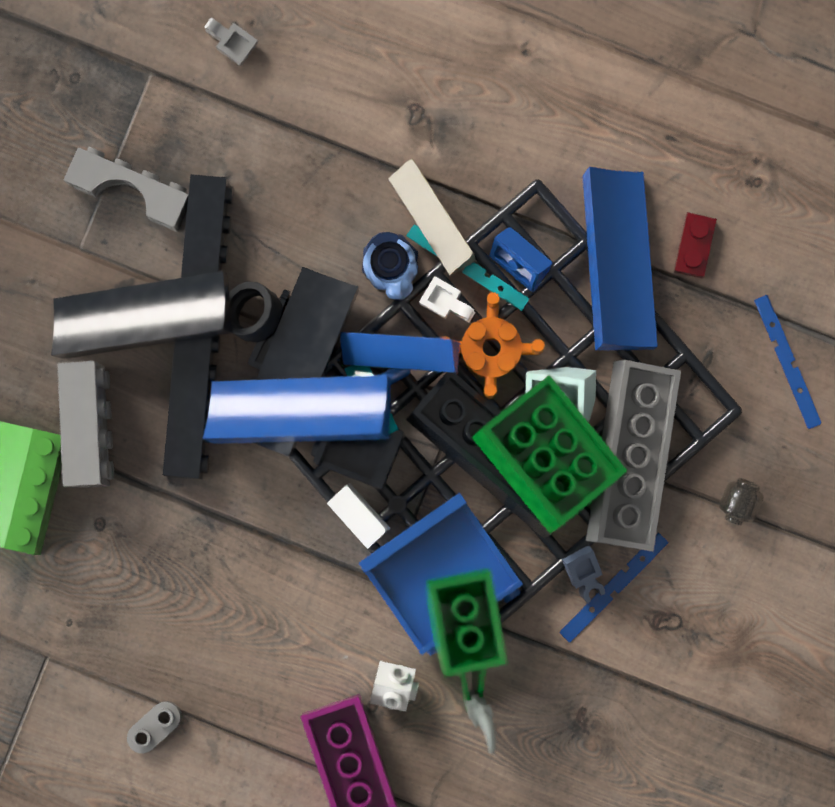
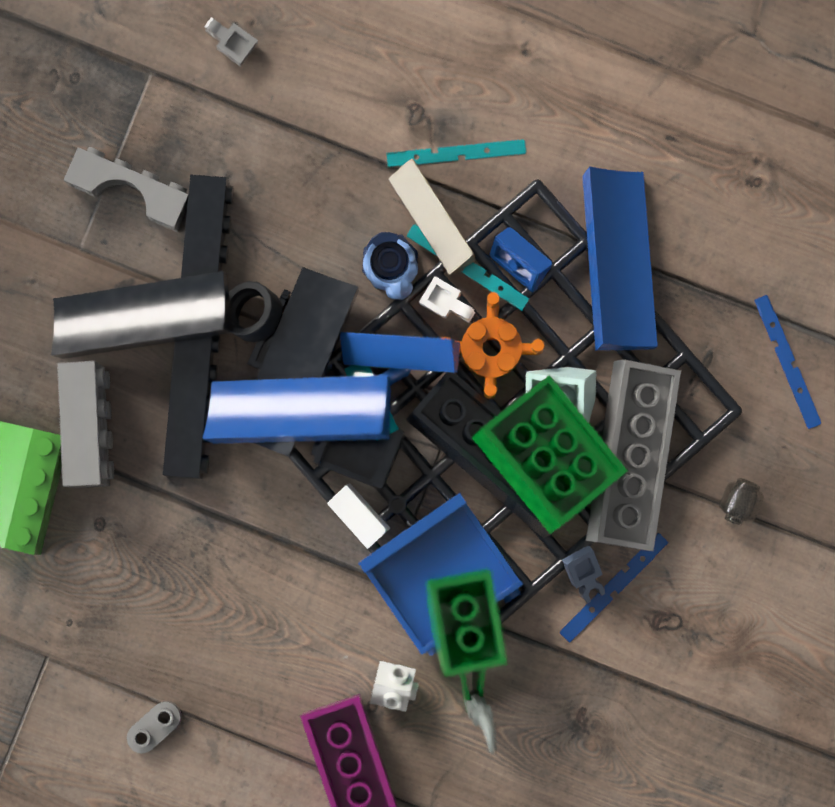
dark red plate [673,212,717,279] -> none
none -> teal piece [386,139,526,167]

